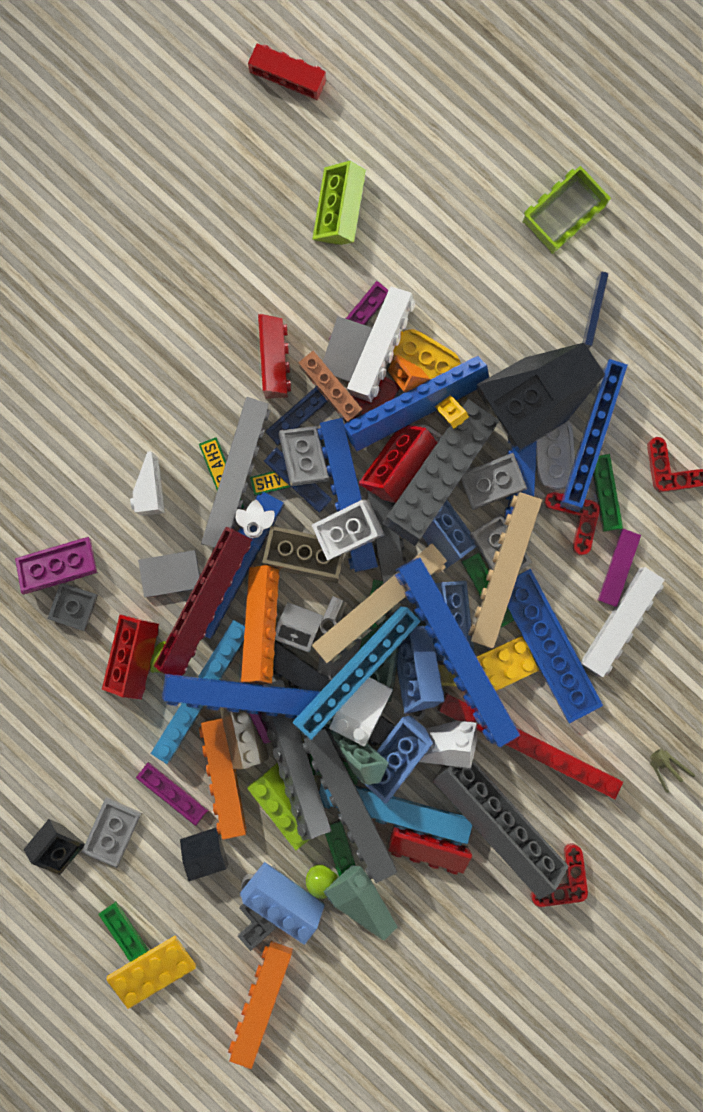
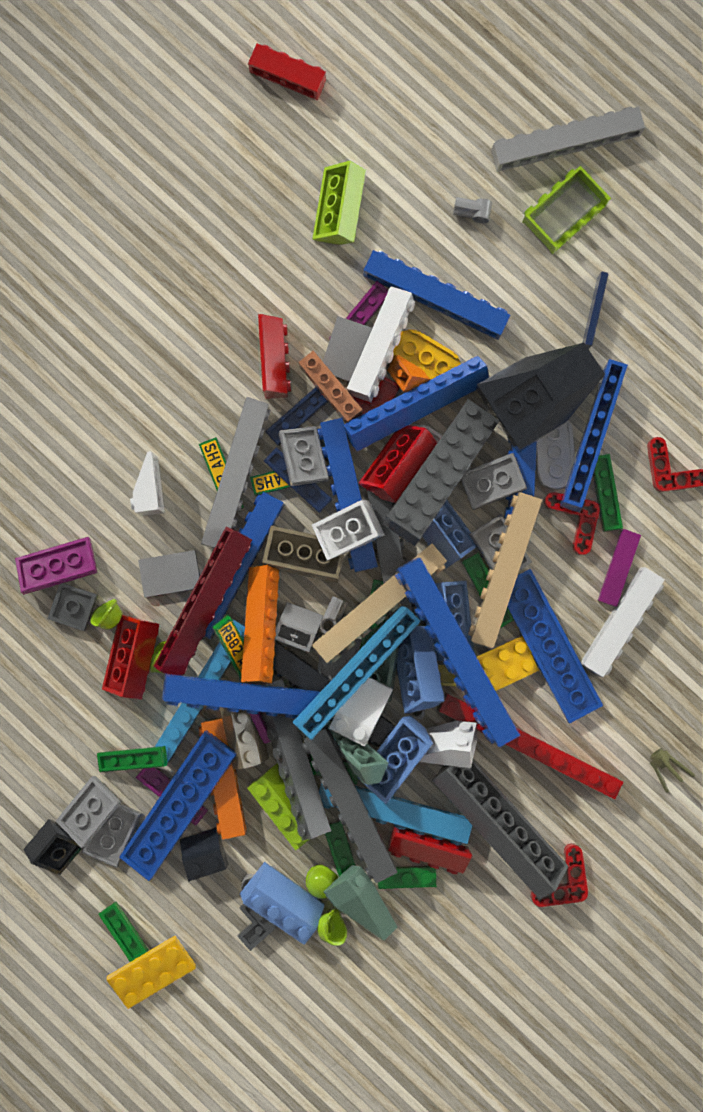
orange brick [228,941,293,1069] -> none
white plate [236,500,275,538] -> none
yellow plate [435,395,469,429] -> none
none -> light grey plate [56,776,121,848]
none -> lime helmet [91,599,122,630]
none -> green tile [97,746,168,772]
none -> blue plate [119,730,237,881]
none -> tile [212,615,244,680]
none -> lime helmet [317,909,347,946]
none -> blue brick [363,250,510,340]
none -> green plate [378,866,437,889]
none -> light grey piece [453,197,492,224]
none -> light grey brick [491,107,645,172]

